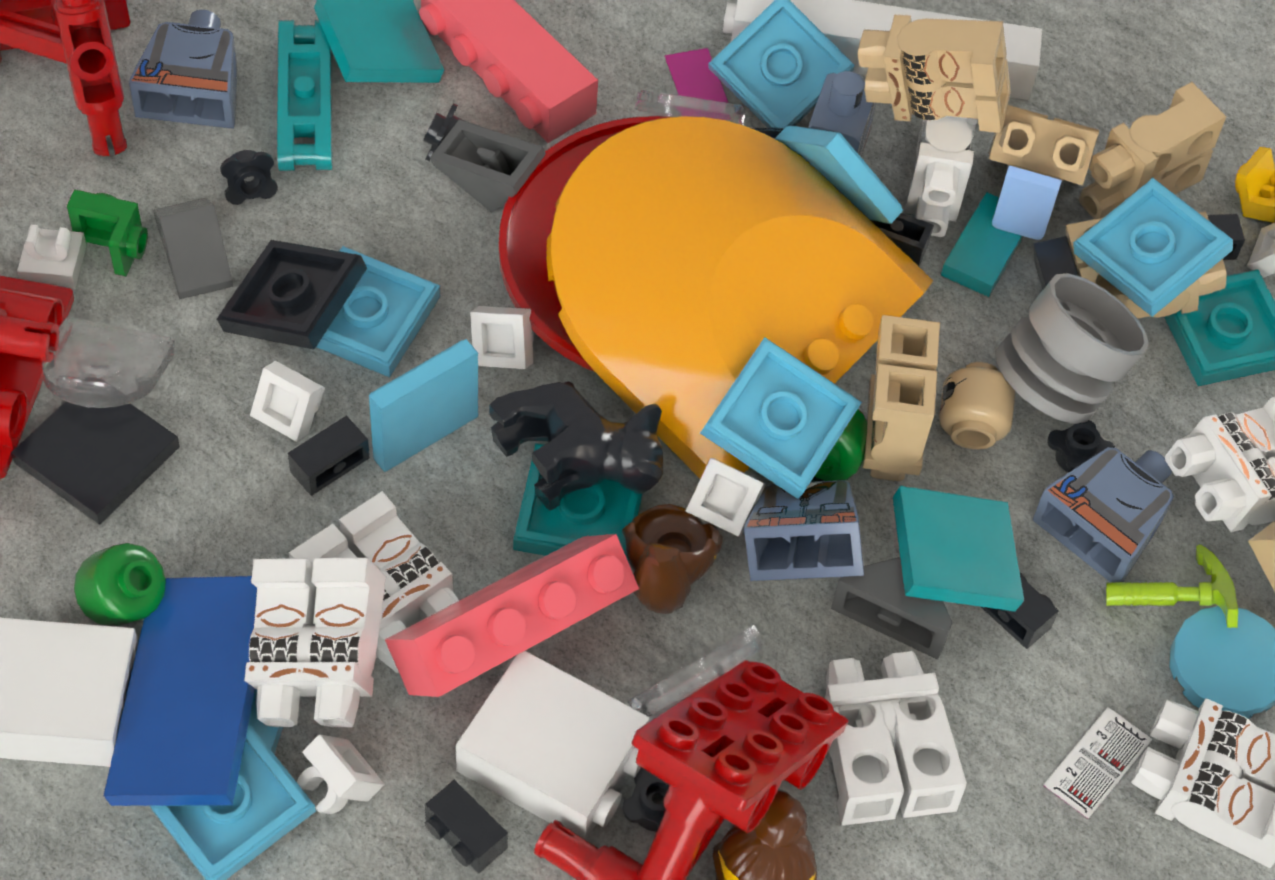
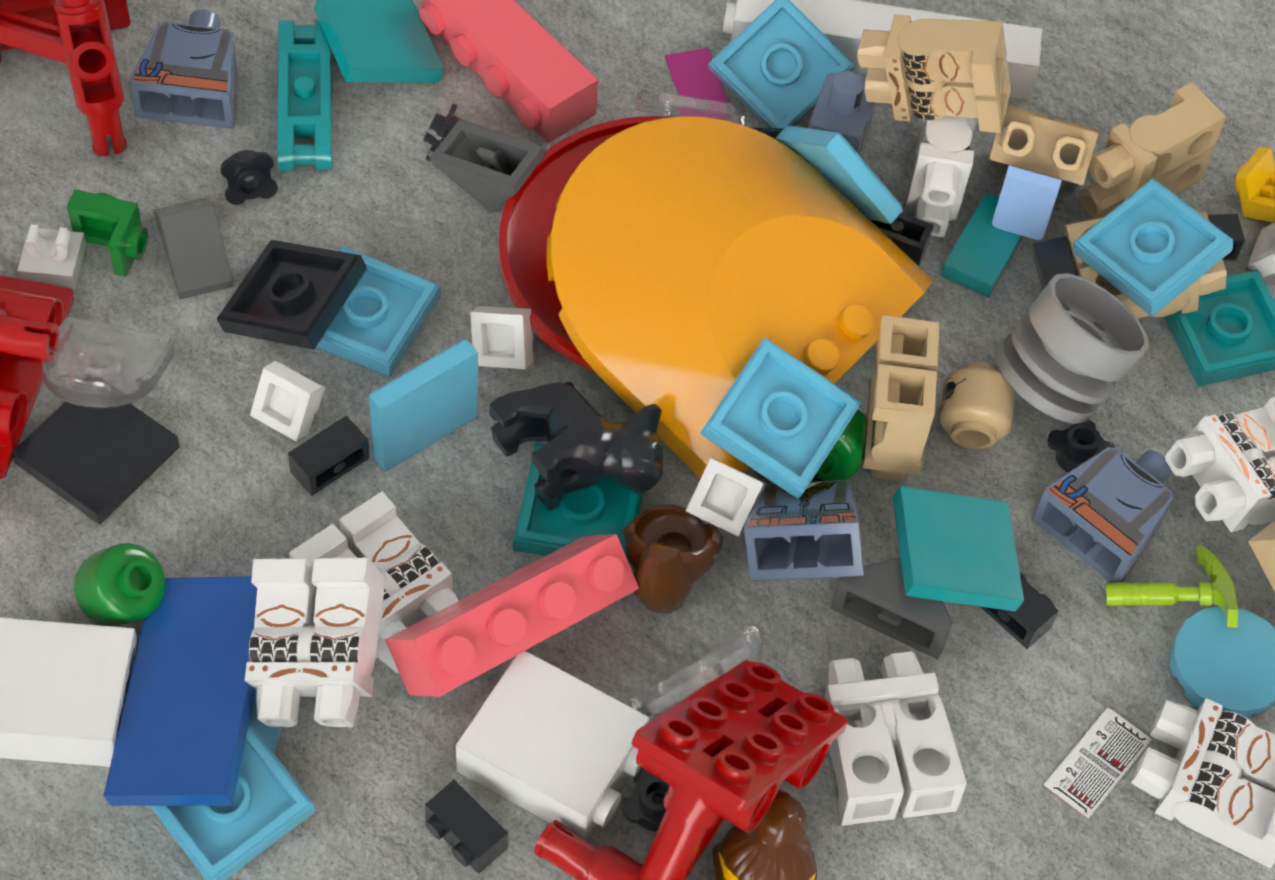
white tile [297,734,385,814] -> none

